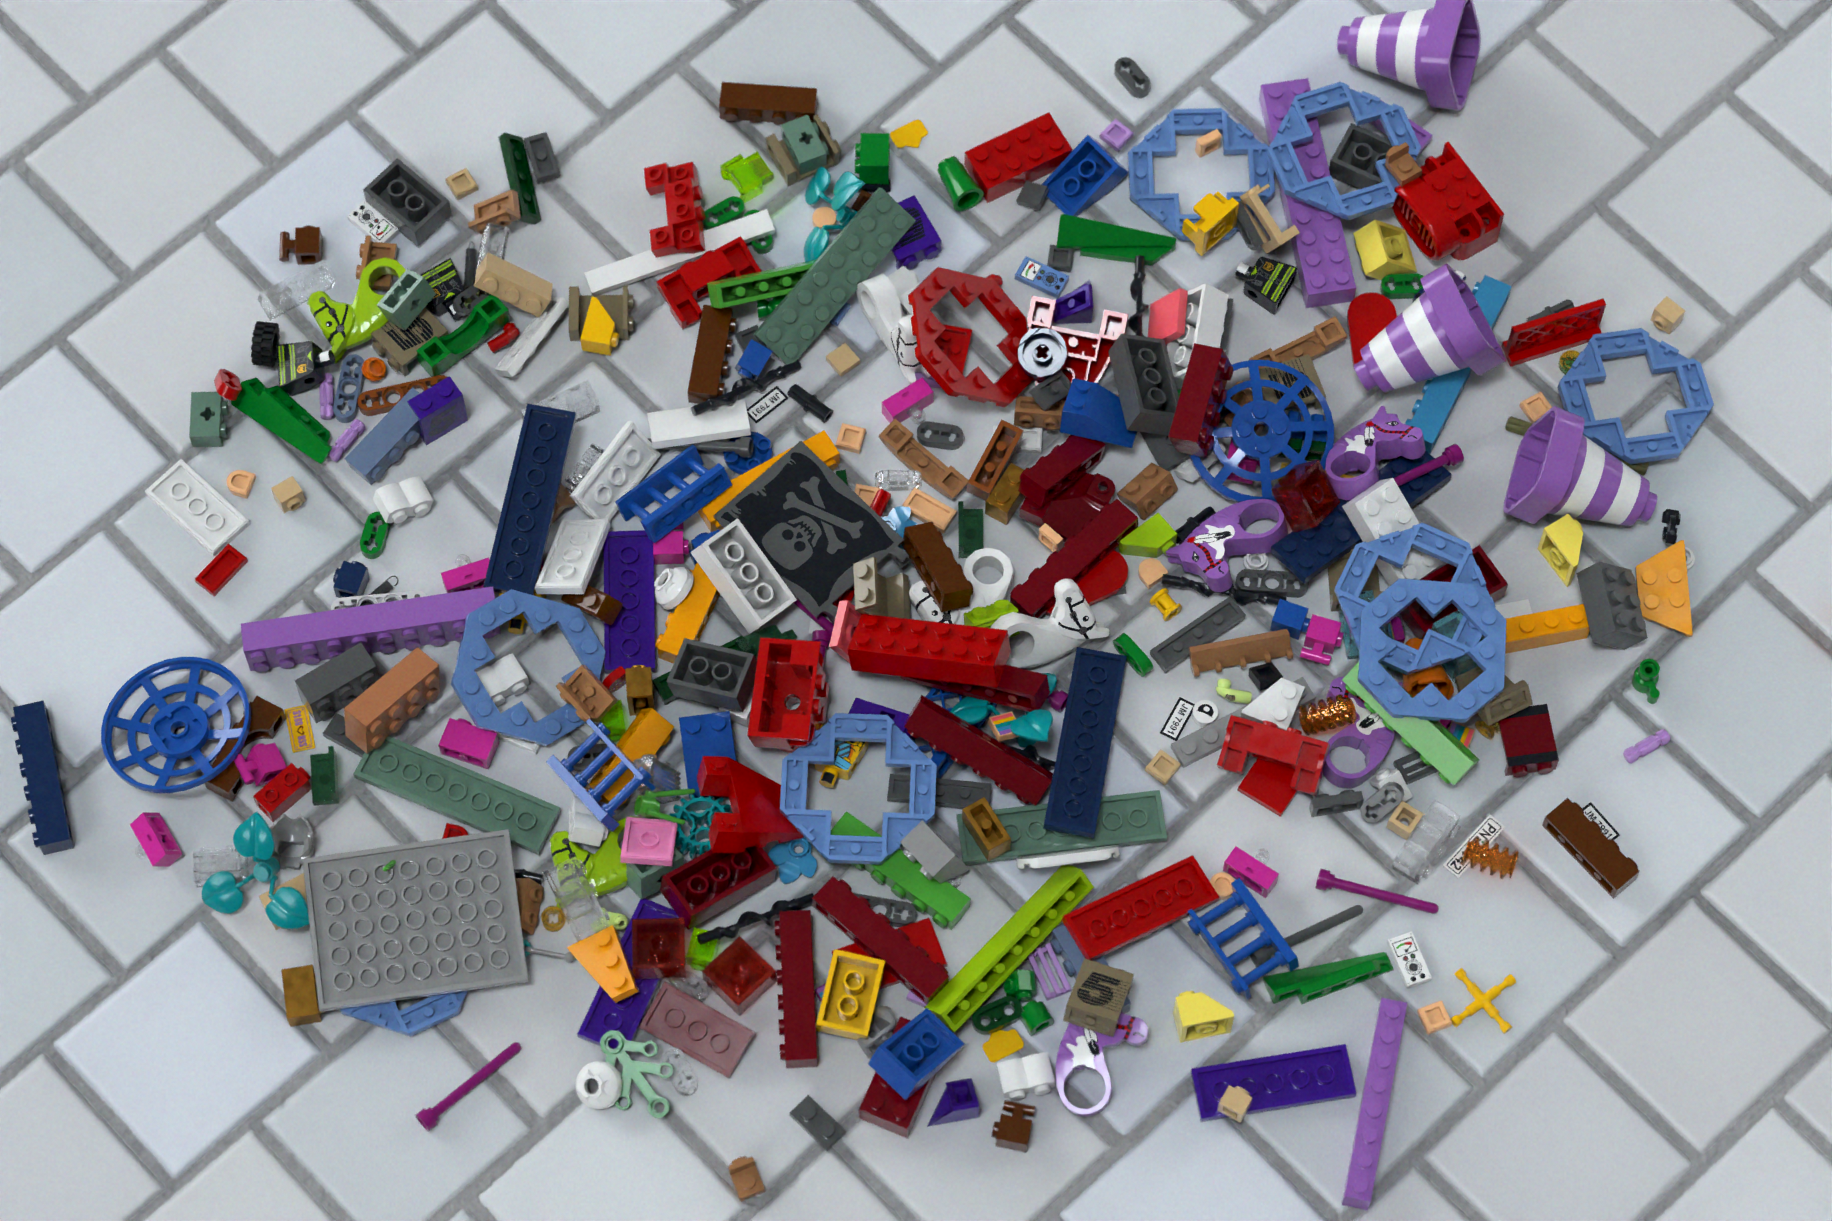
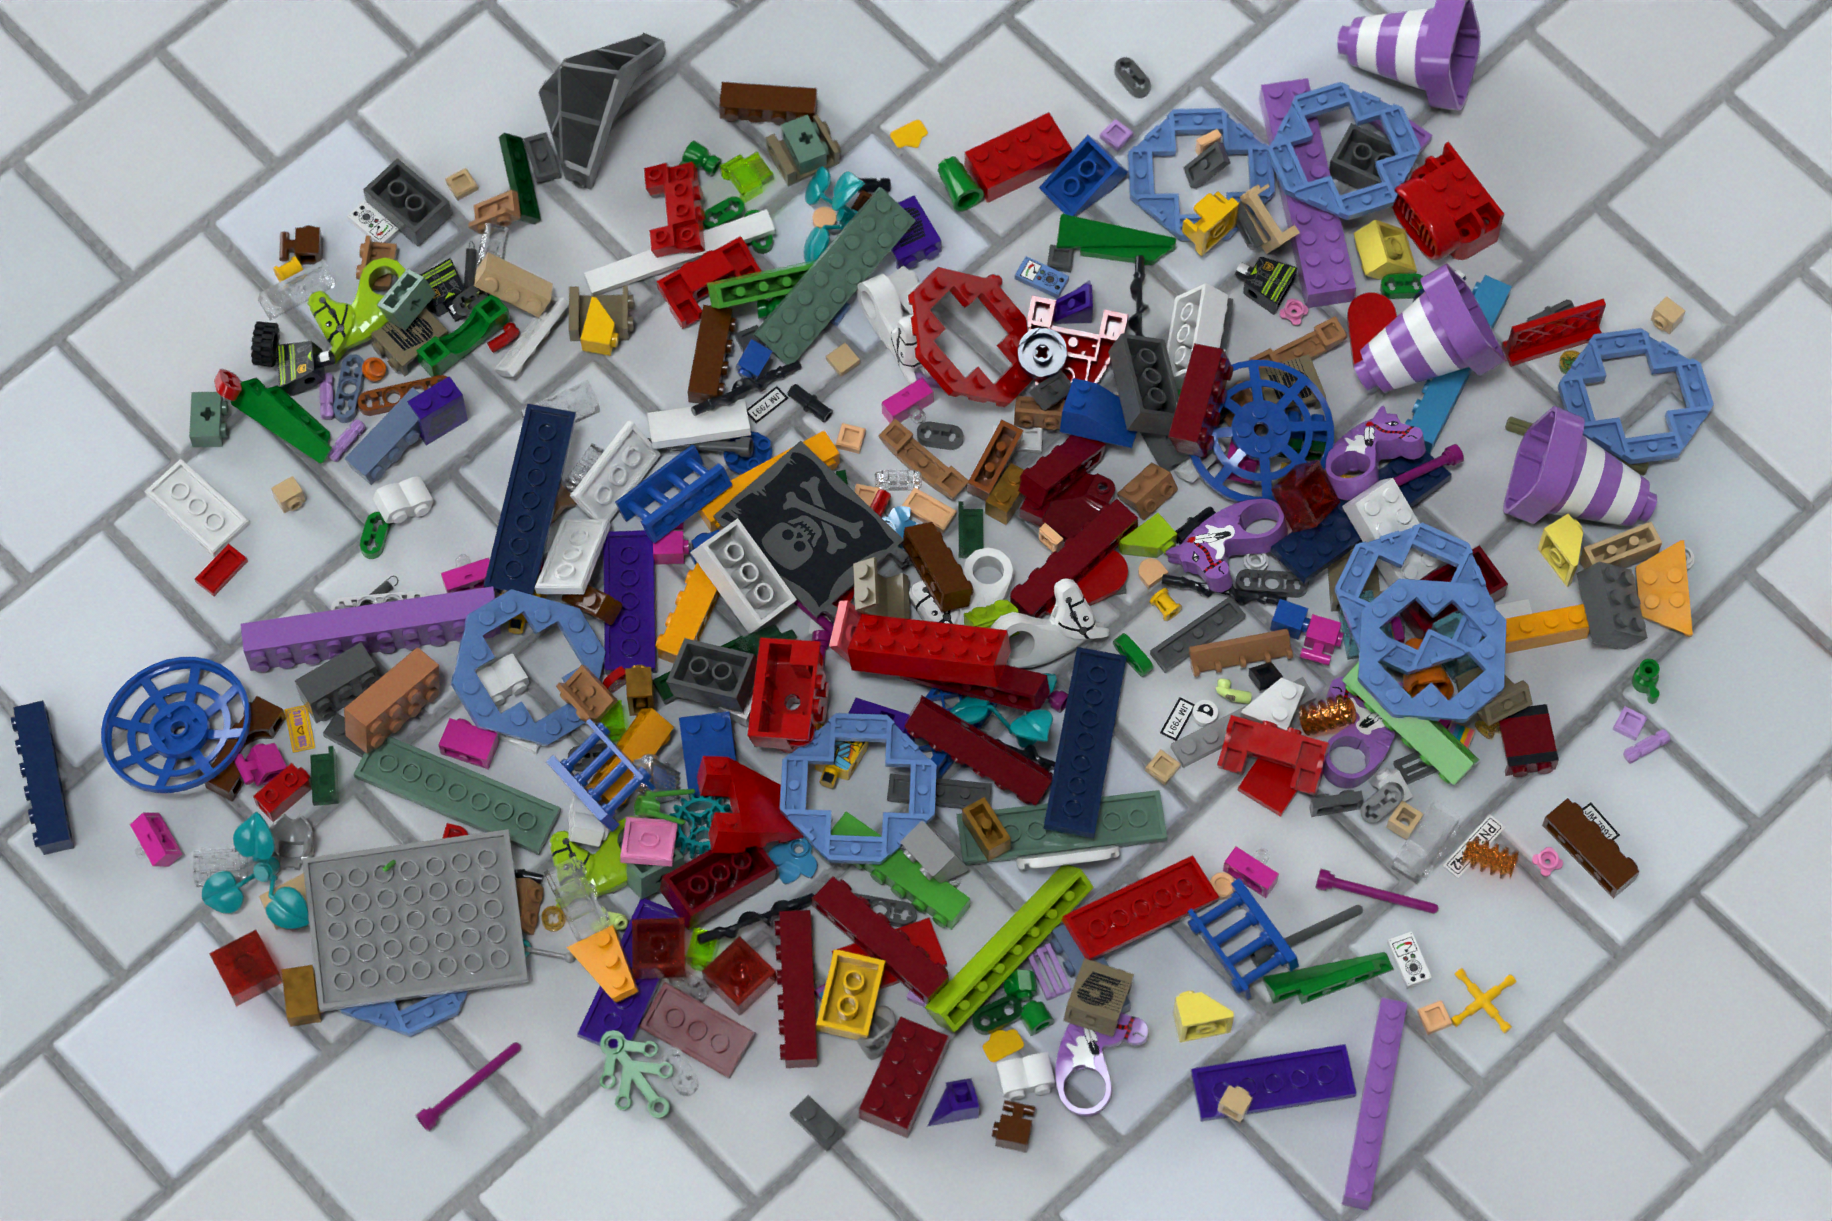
light nougat tile [227,470,256,499] -> none
dark blue brick [333,561,370,603] -> none
white piece [576,1061,622,1109] -> none
white piece [654,567,694,610] -> none
medium nougat bracket [728,1156,765,1202] -> none
green brick [855,133,889,184] -> none
blue slope [868,1008,964,1100] -> none
red plate [934,324,972,374] -> none
tile [988,711,1019,742] -> none
dark grey tile [1016,181,1049,211] -> none
coral tile [1148,288,1188,344] -> none
medium nougat bracket [1385,142,1422,187] -> none
light nougat tile [1519,392,1552,423] -> none
black piece [1662,509,1681,544] -> none
none -> clear red brick [209,930,283,1007]
none -> yellow bush [273,256,305,286]
none -> dark grey panel [539,33,666,190]
none -> green piece [679,140,722,176]
none -> dark grey plate [1183,141,1230,189]
none -> bright pink plate [1279,298,1308,325]
none -> bright pink plate [1532,847,1563,876]
none -> tan brick [1580,522,1662,569]
none -> lavender tile [1613,706,1648,741]

